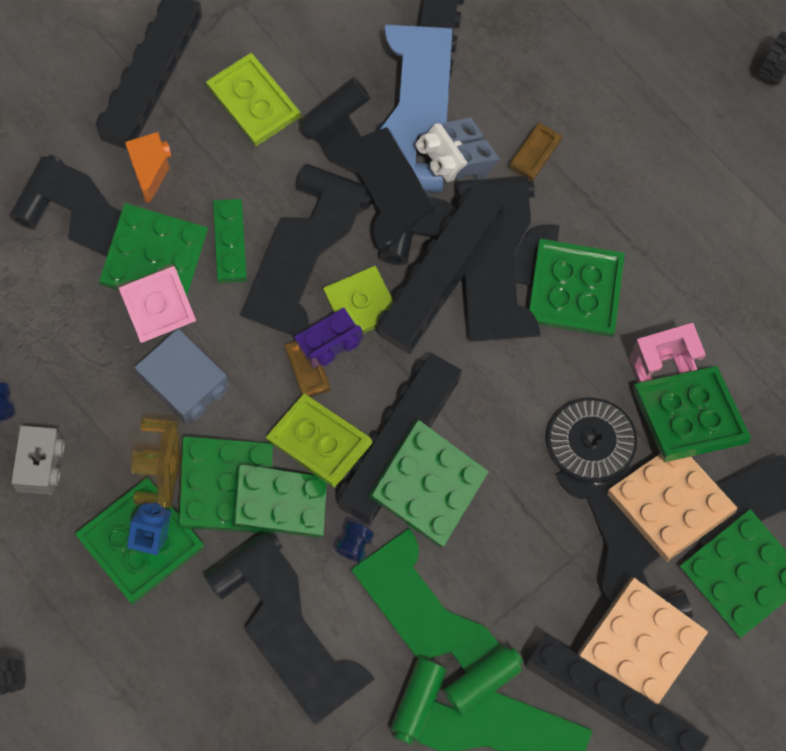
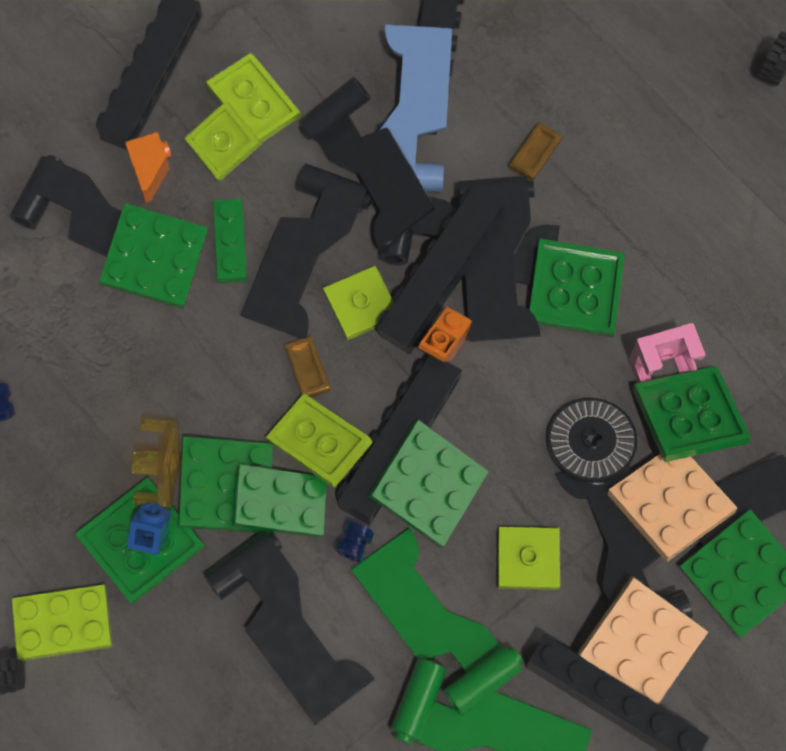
light grey brick [11,426,65,495] -> none
bright pink panel [117,264,196,343] -> none
sand blue brick [134,329,229,425] -> none
dark purple bracket [294,308,363,369] -> none
hips [415,117,500,182] -> none
none -> lime plate [12,584,112,661]
none -> lime plate [184,101,262,181]
none -> orange slope [418,307,472,362]
none -> lime plate [498,527,560,590]

